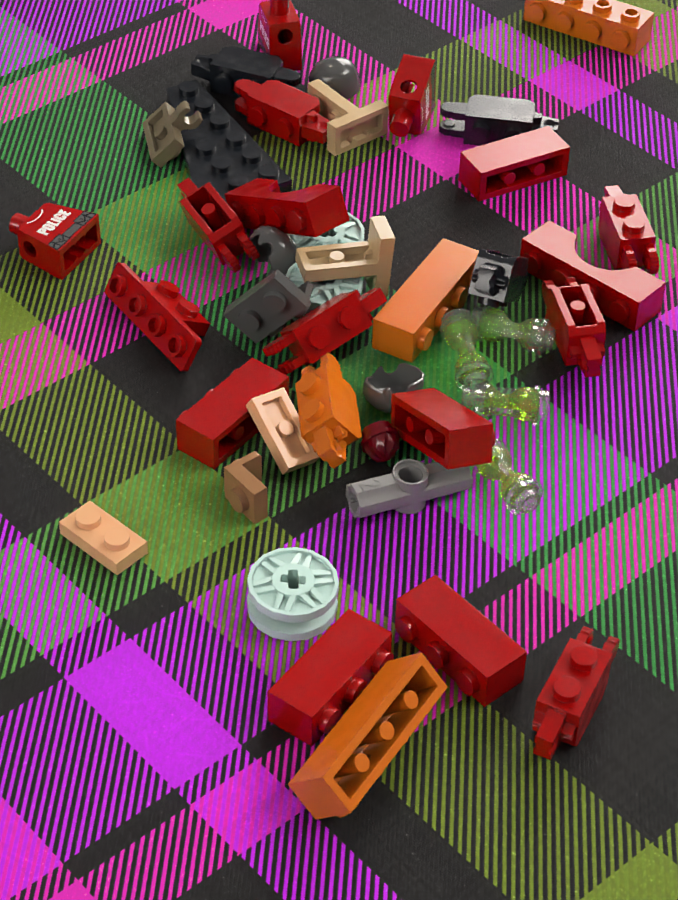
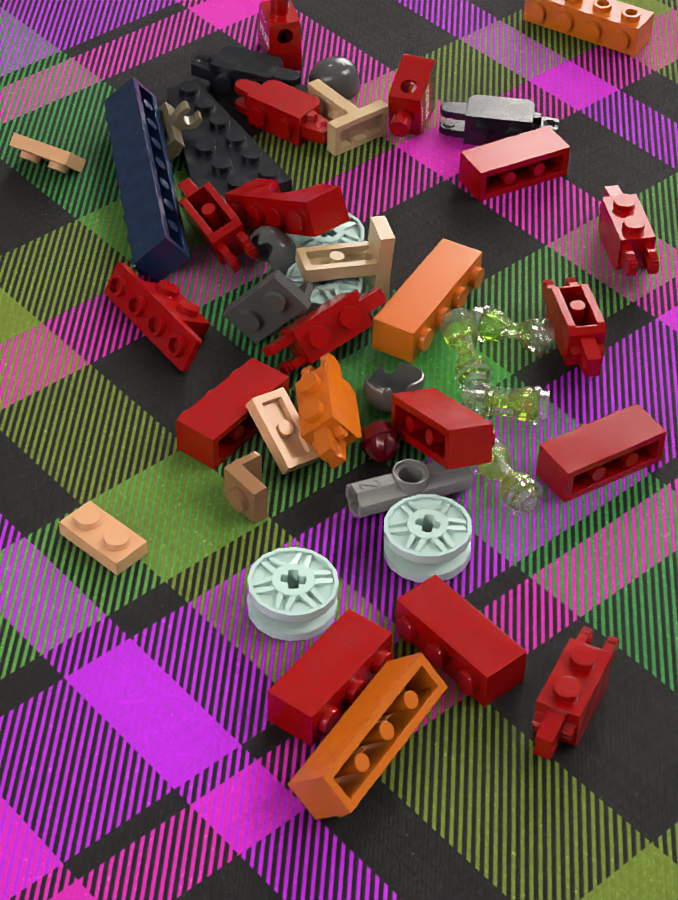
red torso [9,203,101,280] -> none
black hinge [468,249,529,308] -> none
arch [520,220,666,332] -> none
none -> light nougat plate [9,133,86,174]
none -> dark blue brick [104,76,190,283]
none -> light aqua wheel [384,494,472,583]
none -> brick [536,403,667,503]

